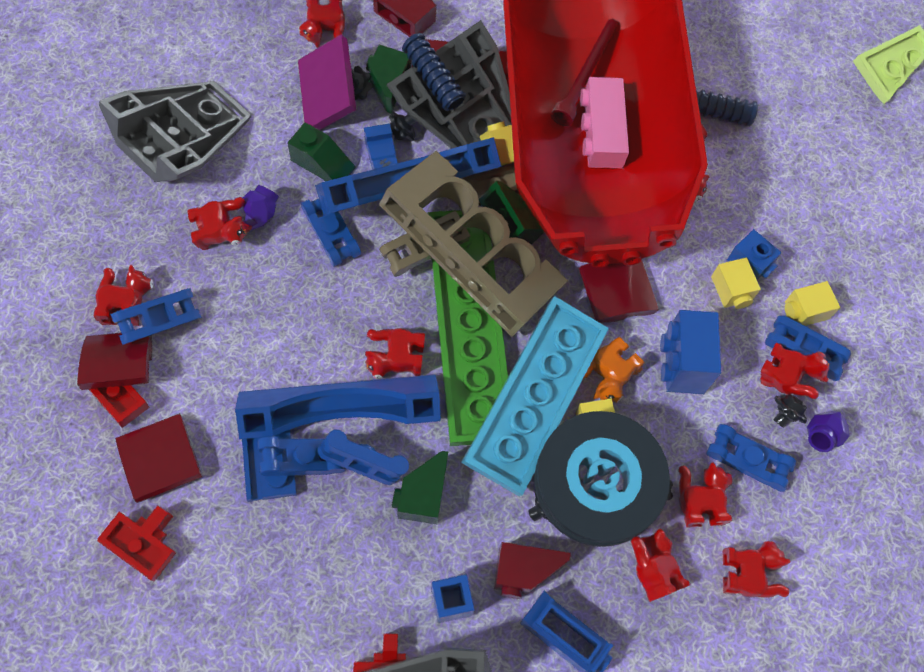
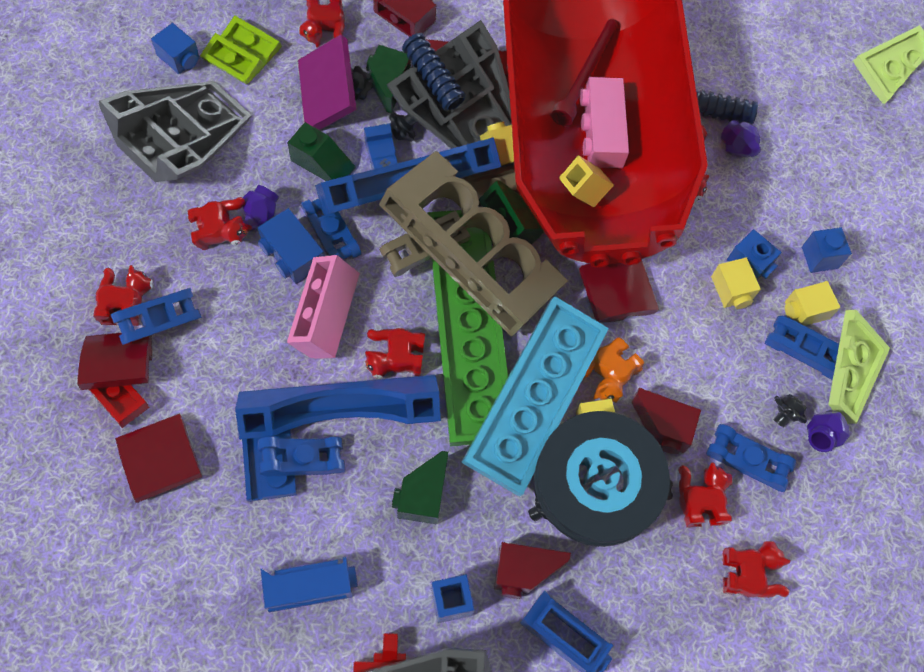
red hinge [97,505,177,582] -> none
blue plate [318,429,409,485] -> none
red animal [631,529,690,602] -> none
blue brick [660,310,721,395] -> none
red animal [760,343,829,399] -> none
none -> blue brick [150,22,200,74]
none -> lime slope [200,15,282,85]
none -> blue brick [258,208,325,284]
none -> blue window [260,557,358,613]
none -> bright pink brick [287,255,360,359]
none -> light yellow brick [559,155,614,207]
none -> dark red slope [631,388,701,454]
none -> dark purple rock [721,120,761,157]
none -> blue brick [802,227,852,273]
none -> yellowish green wing [828,309,890,424]

